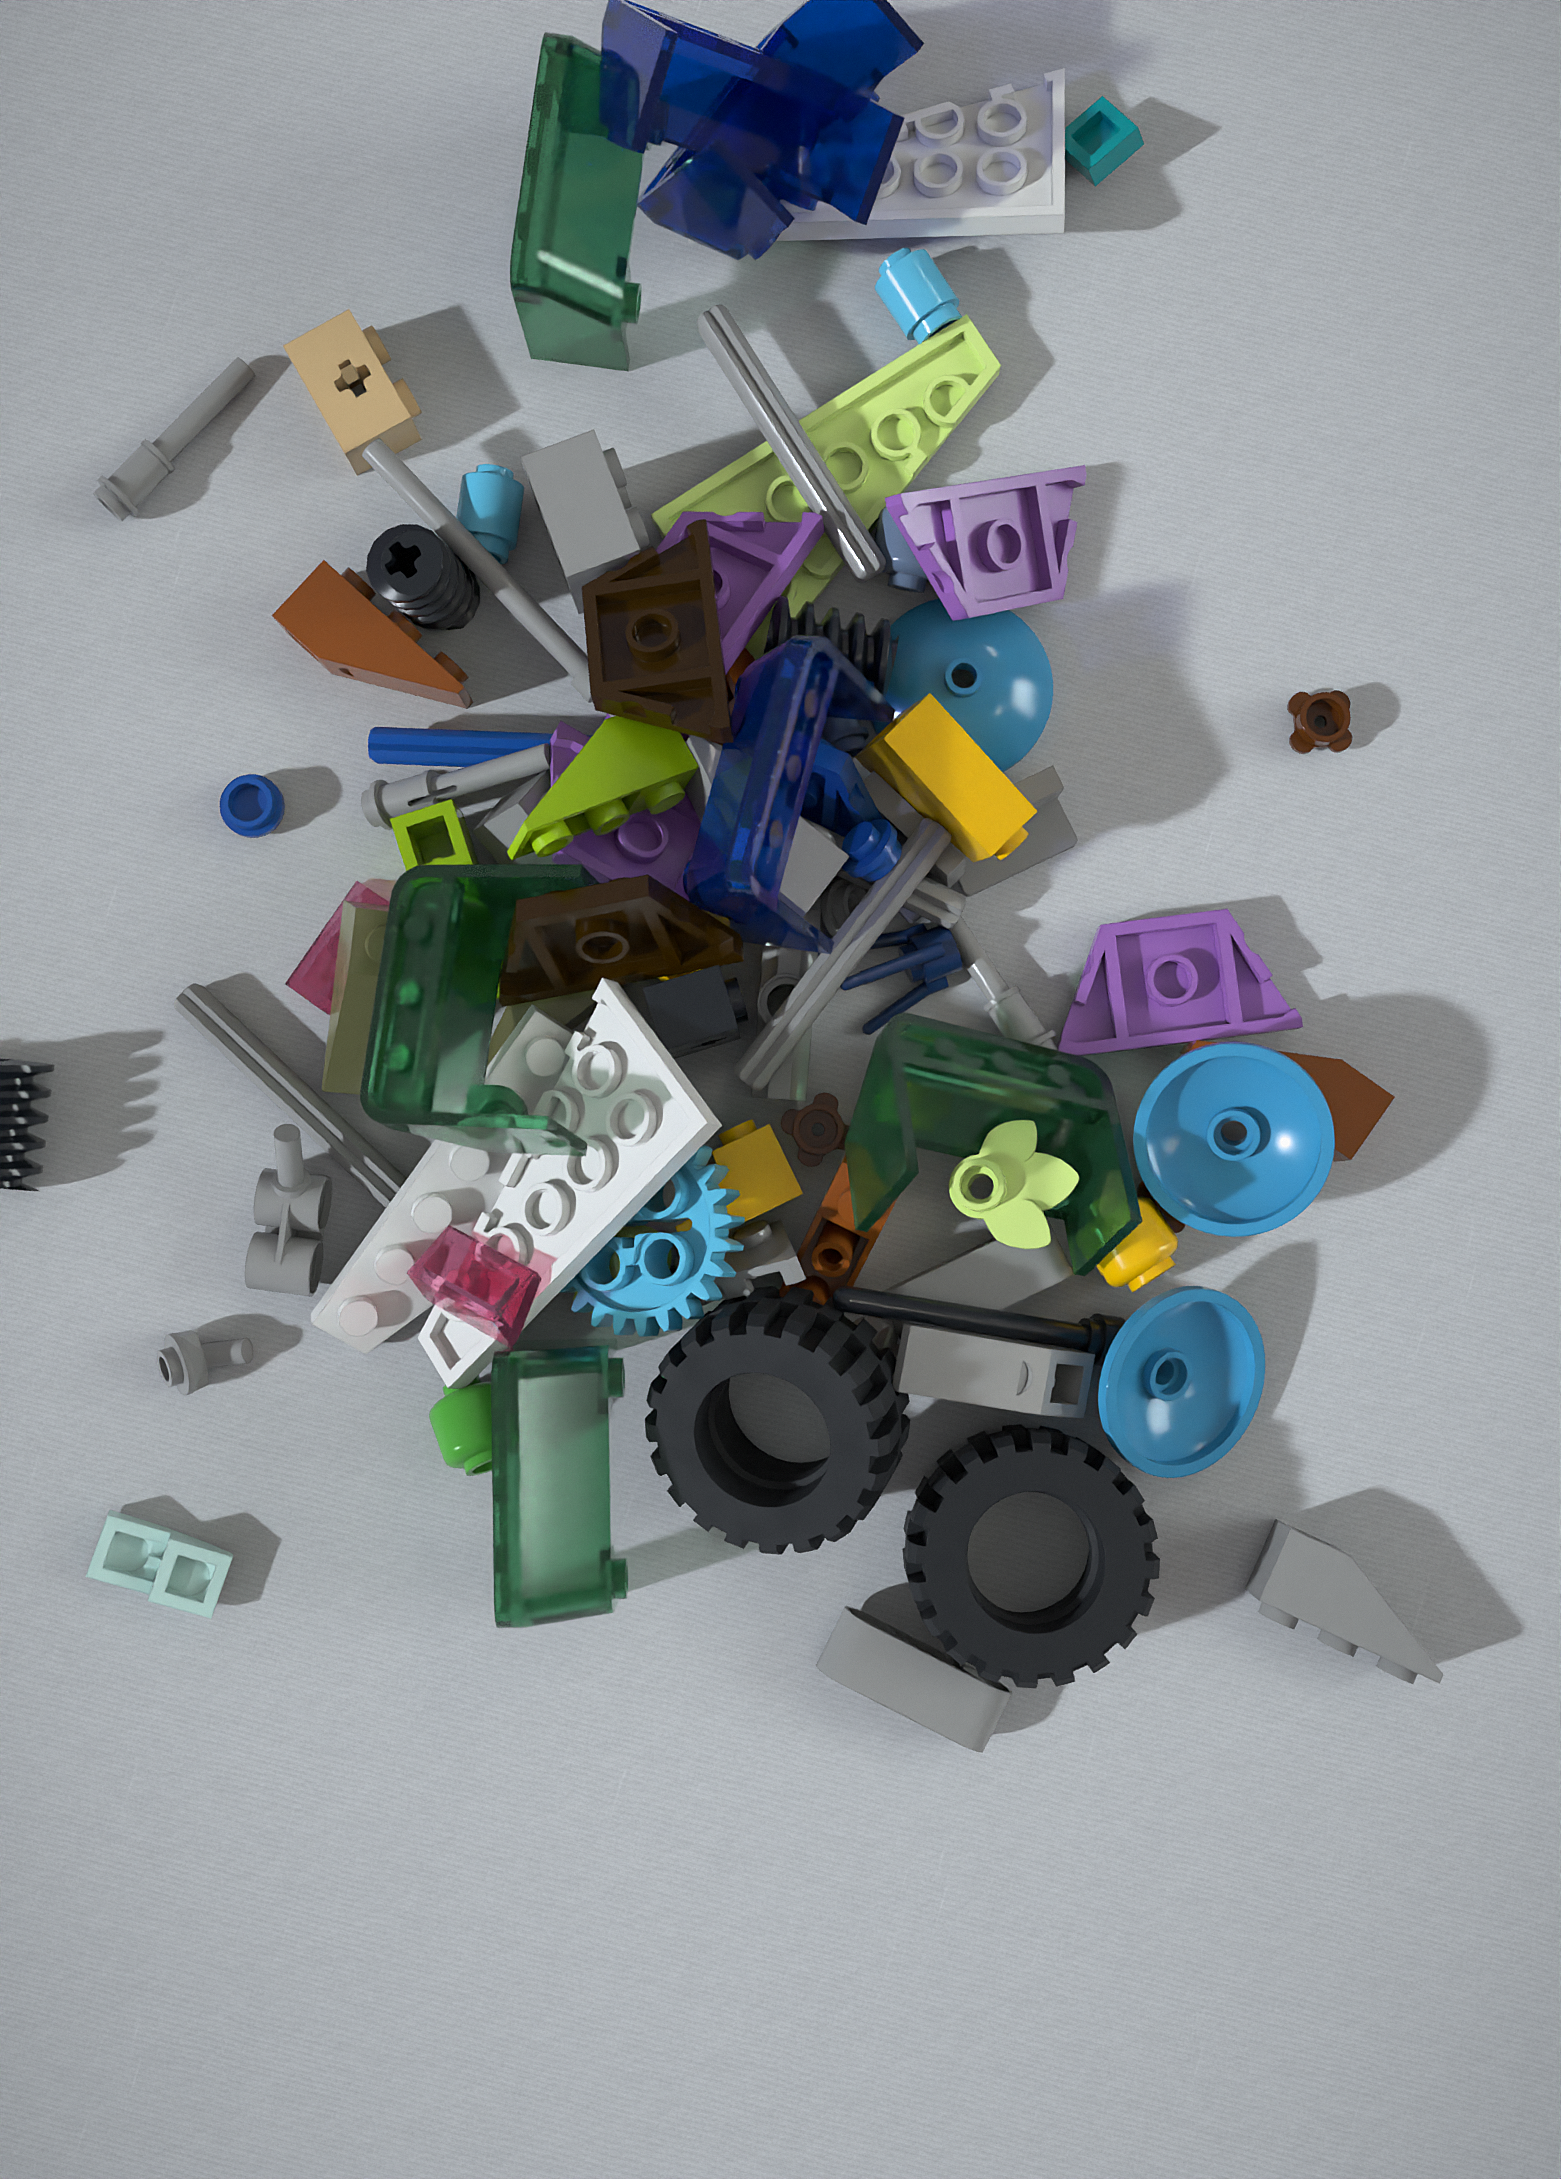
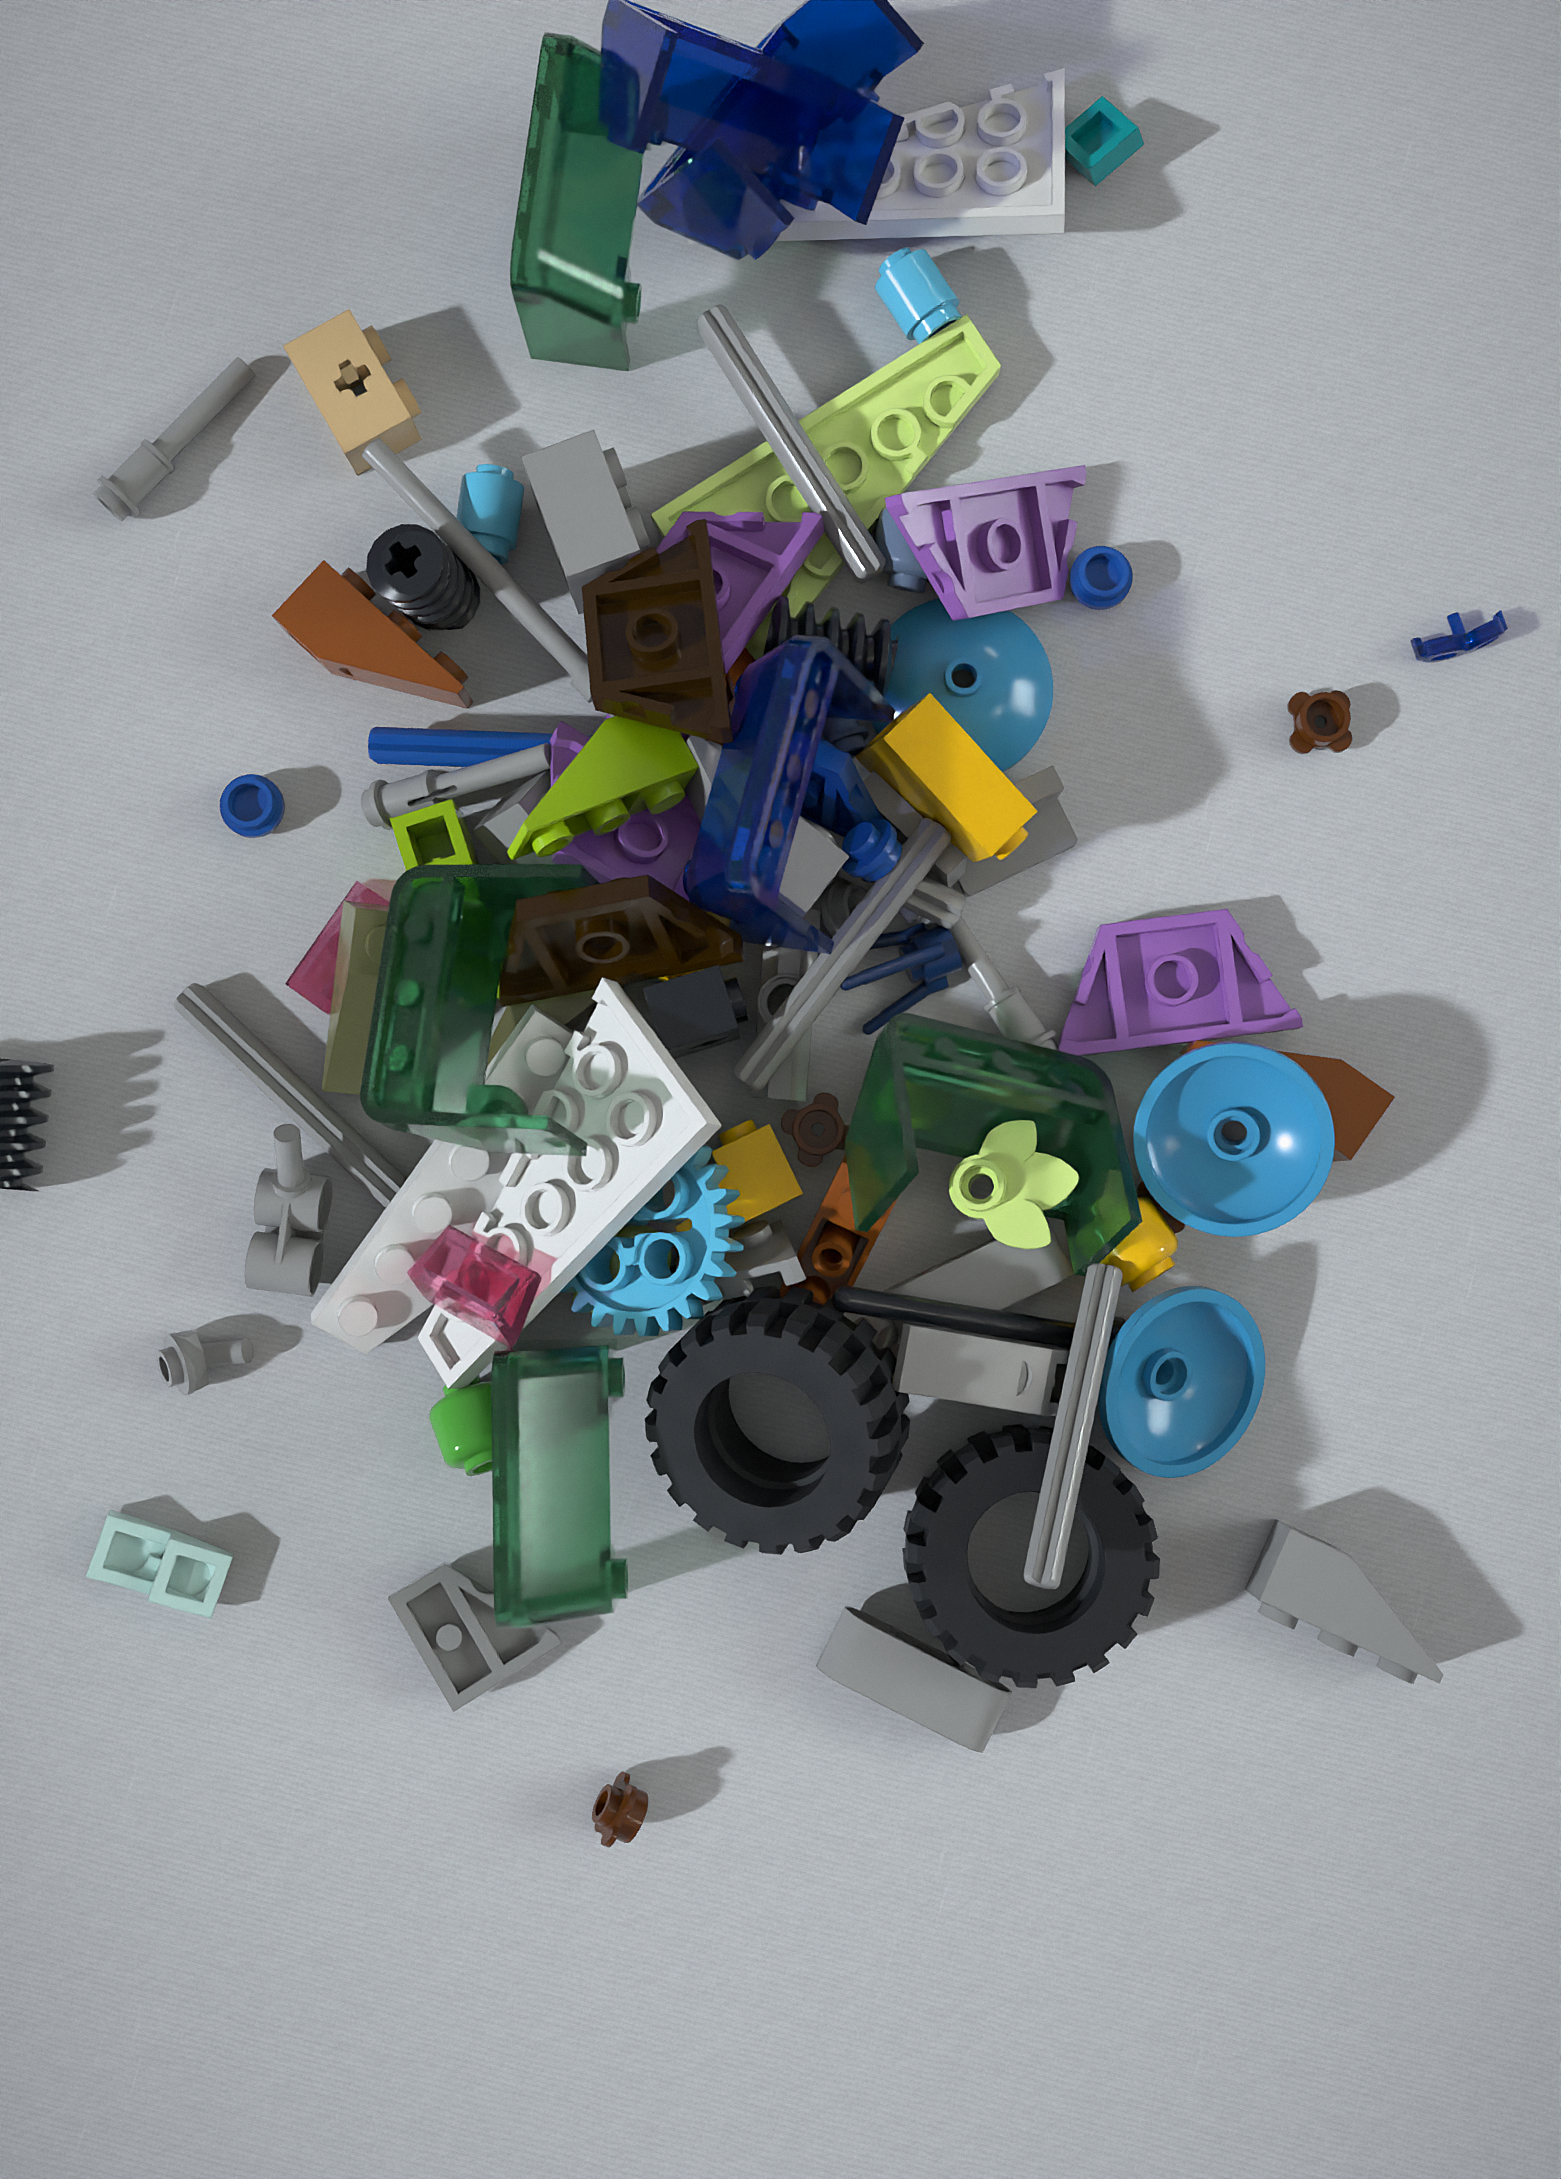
none -> light grey wing [388,1562,562,1712]
none -> reddish brown plate [592,1771,648,1848]
none -> light grey axle [1024,1263,1123,1589]
none -> blue plate [1069,546,1133,610]
none -> clear blue piece [1410,610,1508,663]

